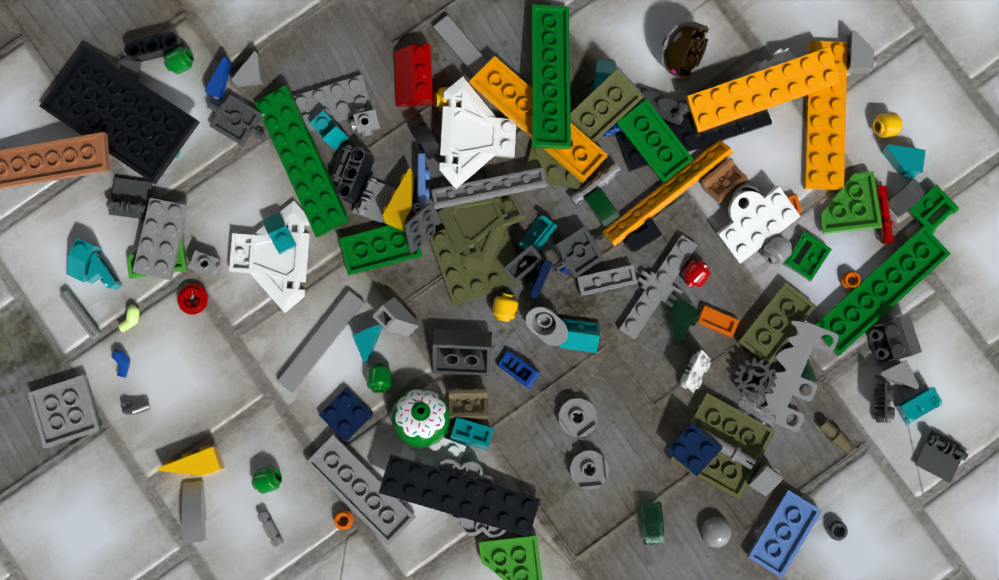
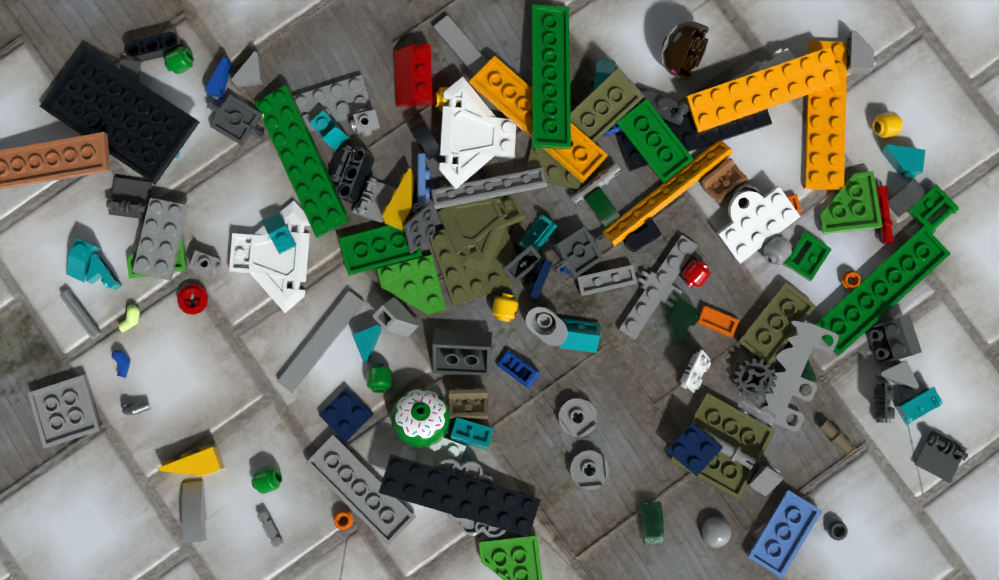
none -> bright green plate [377,255,447,315]

